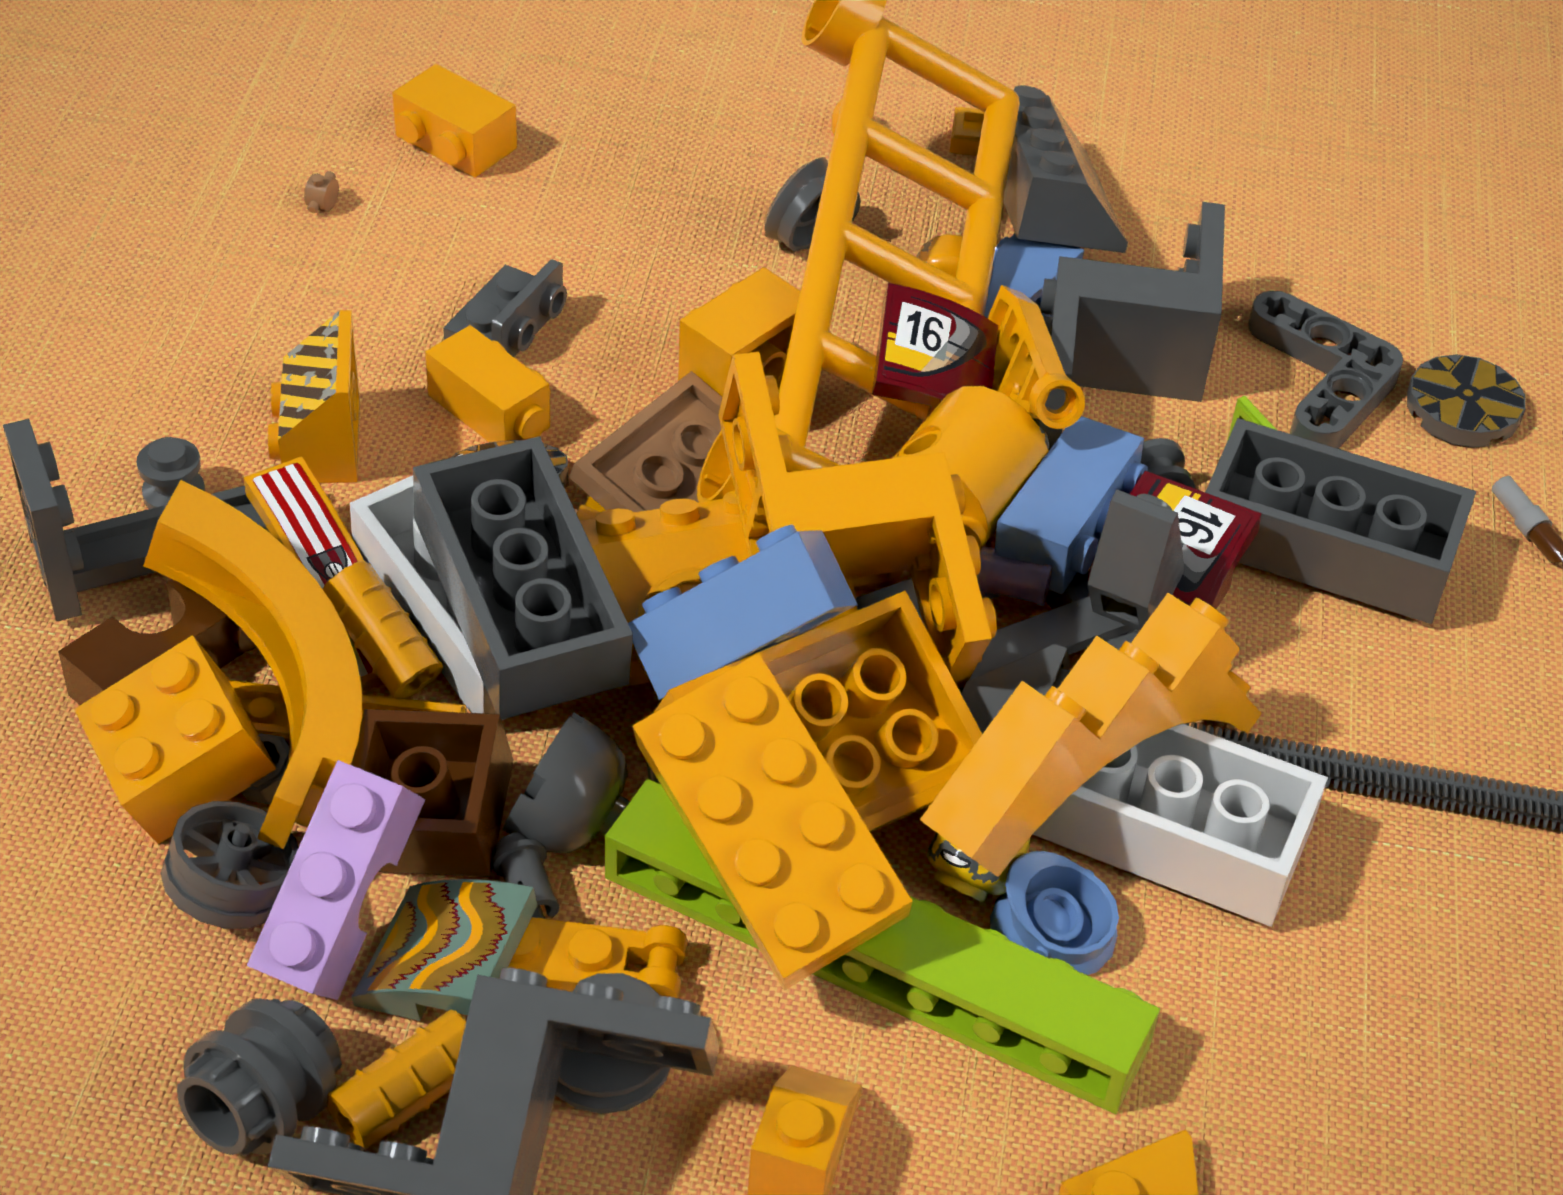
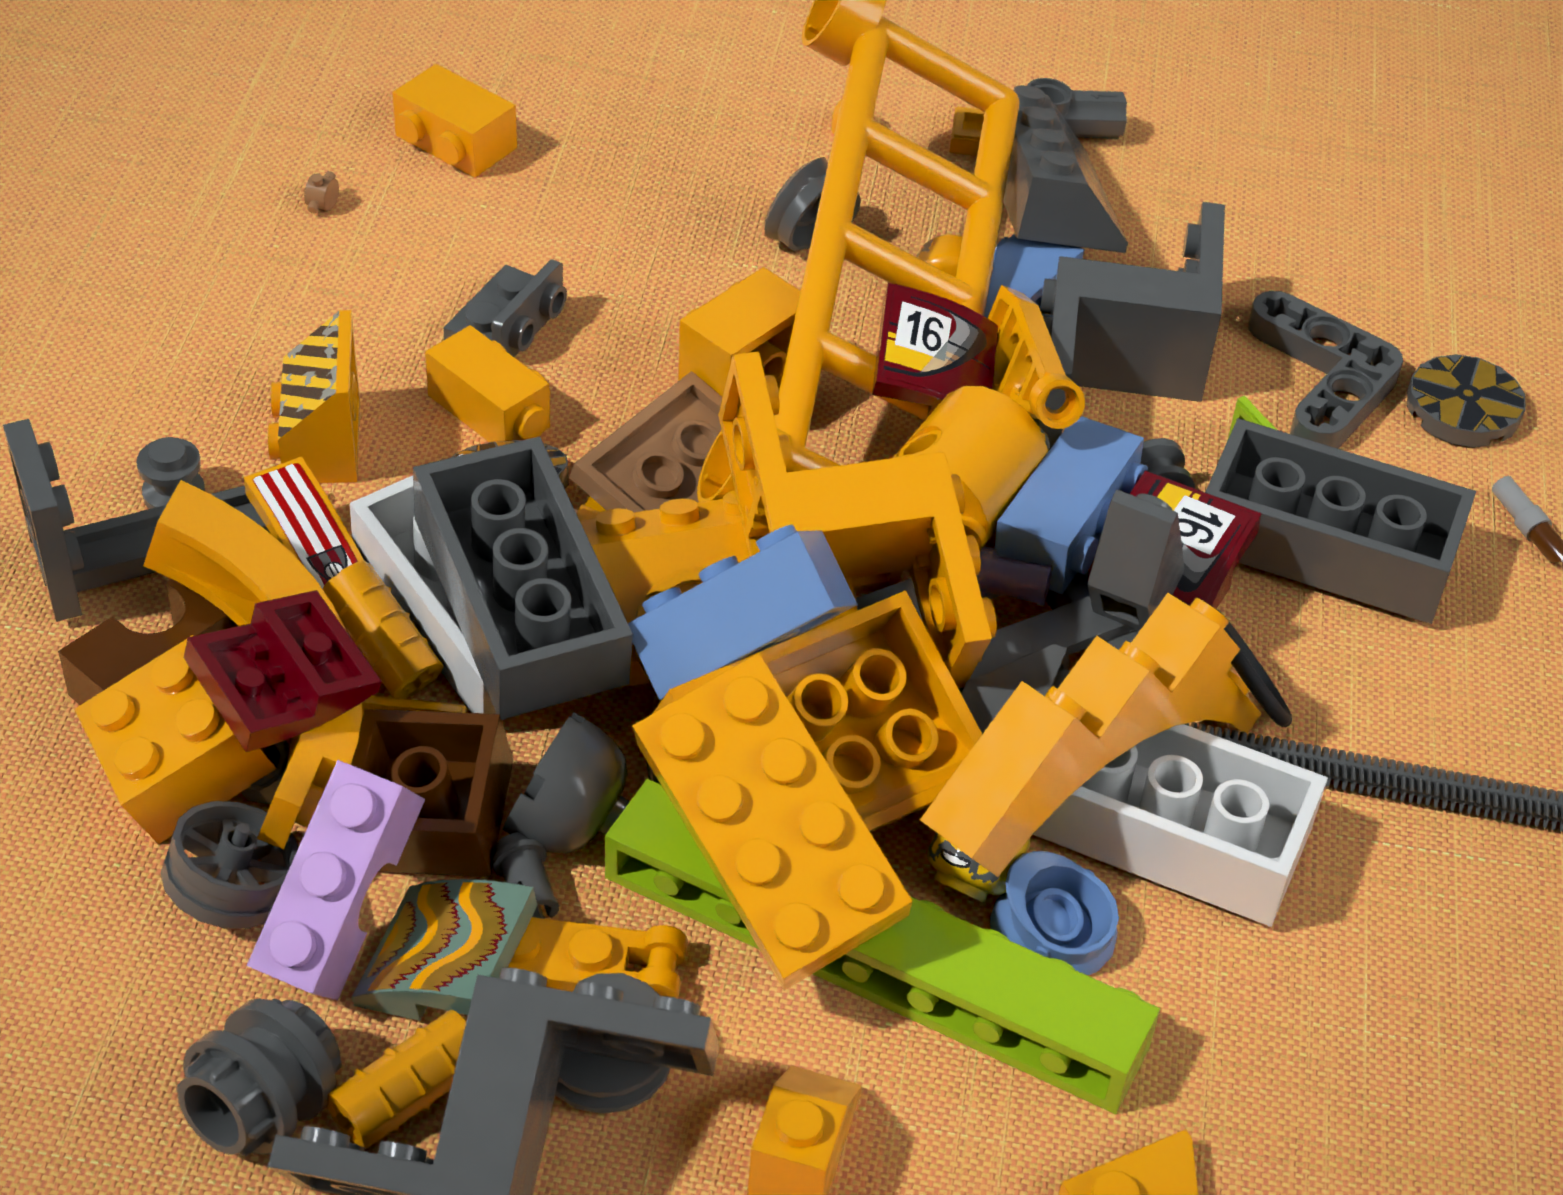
none -> dark red slope [183,590,382,752]
none -> dark grey piece [1027,78,1127,139]
none -> black tyre [1216,609,1292,727]

